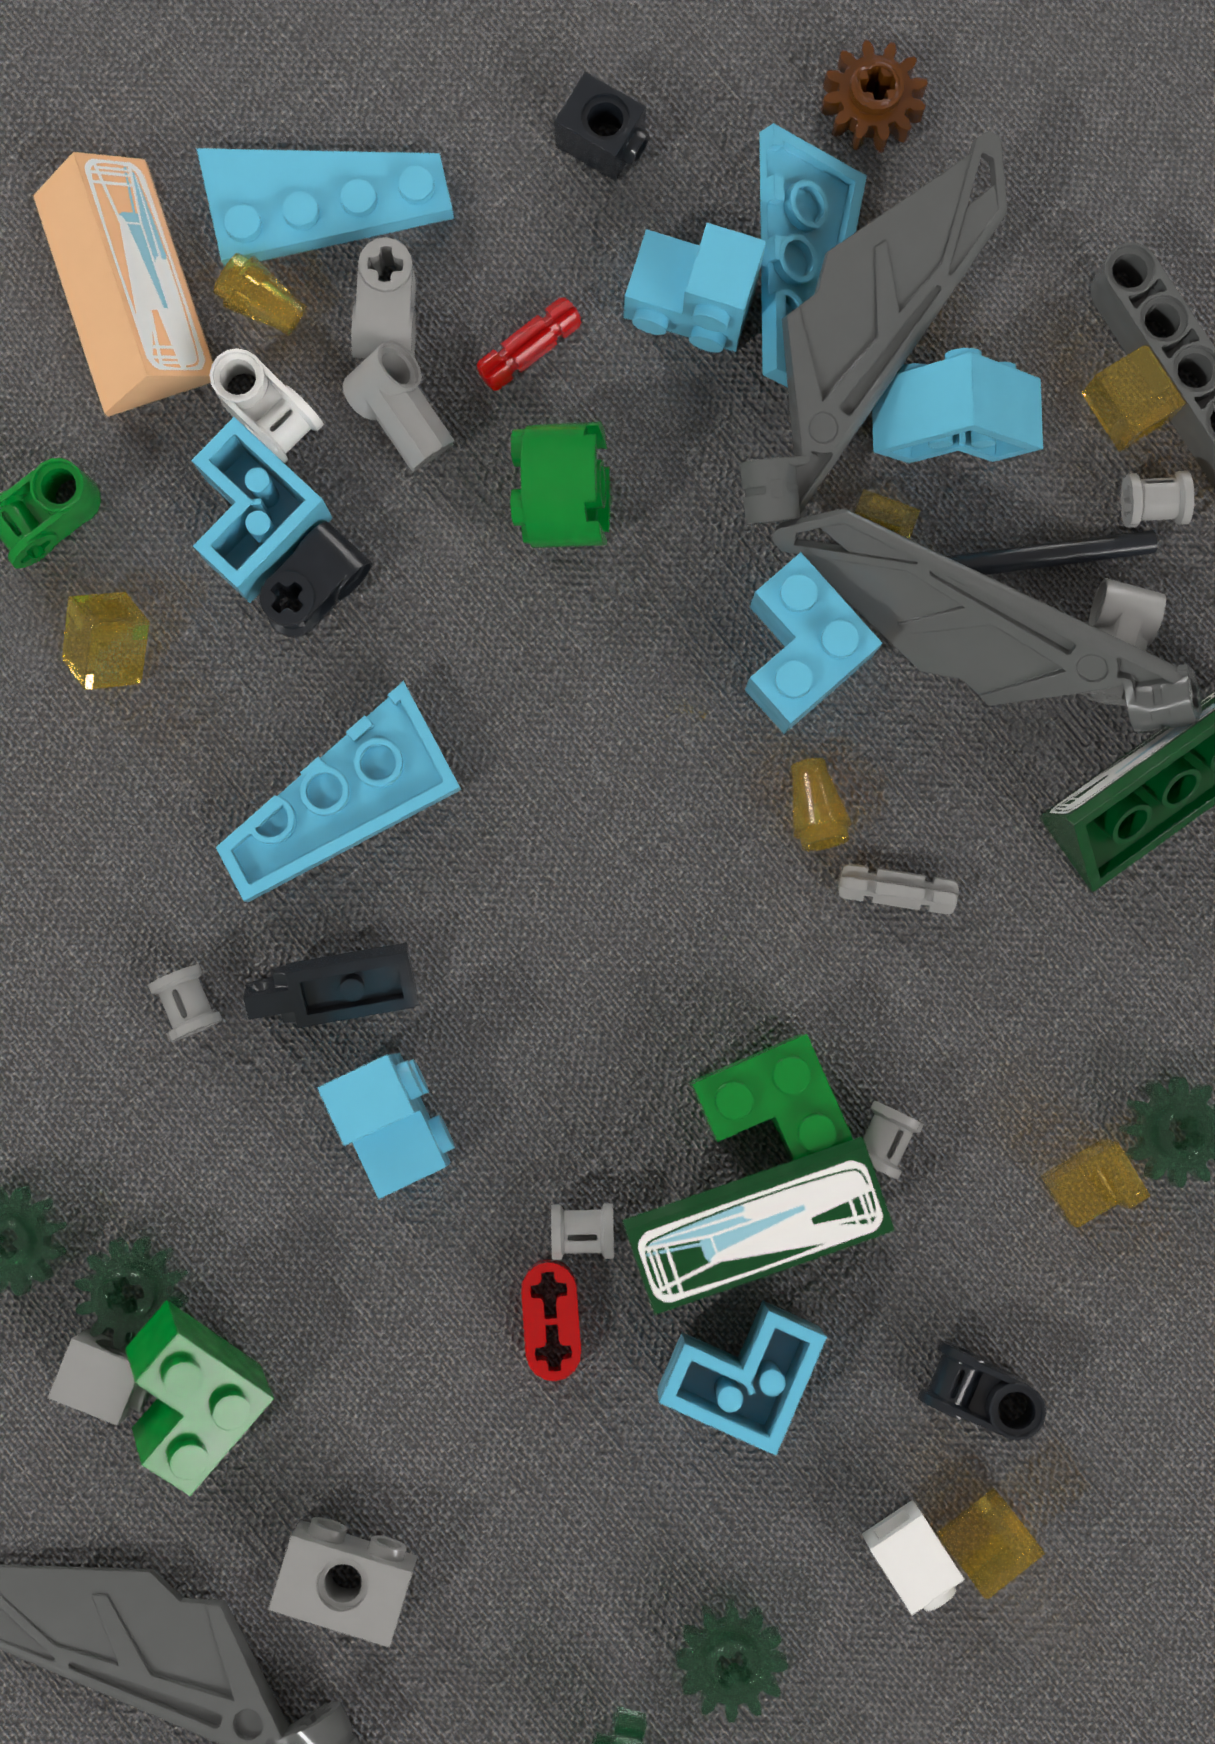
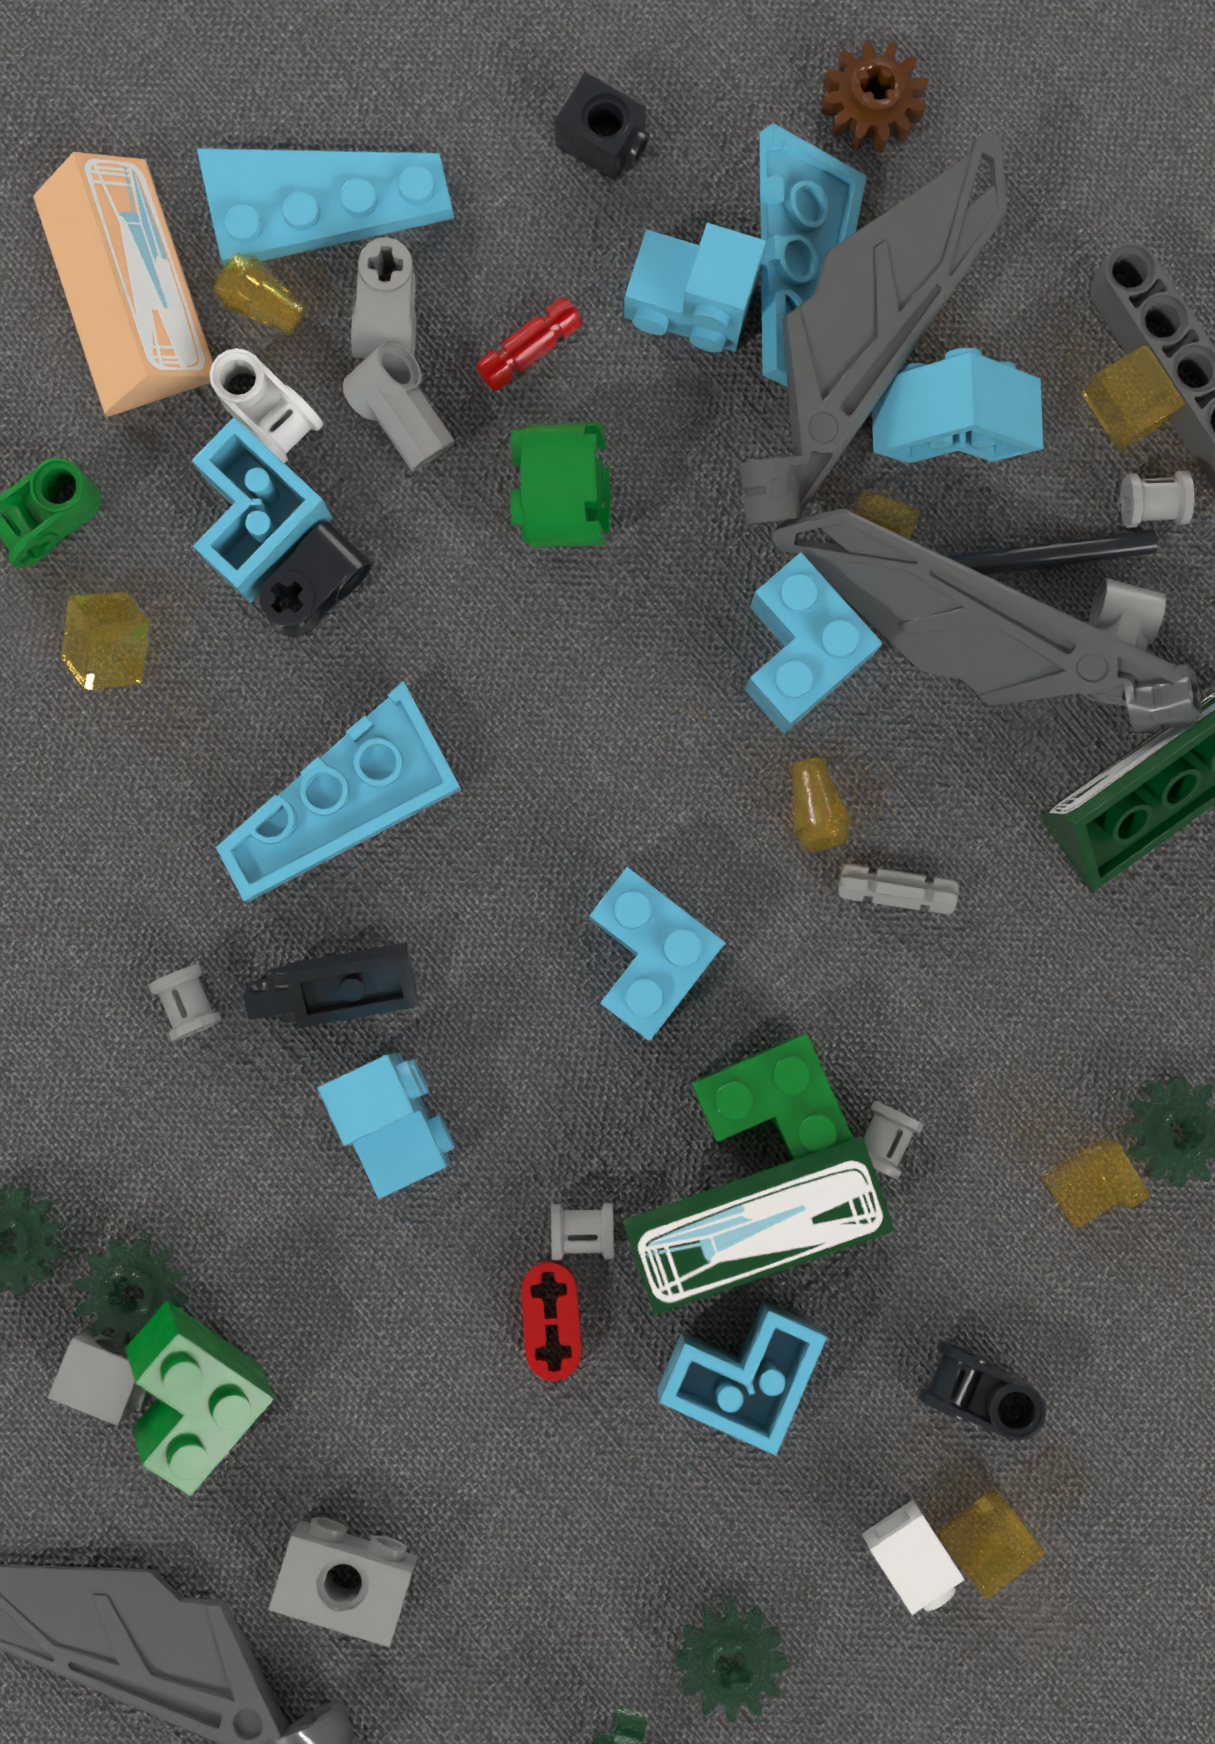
none -> medium azure brick [589,867,726,1041]

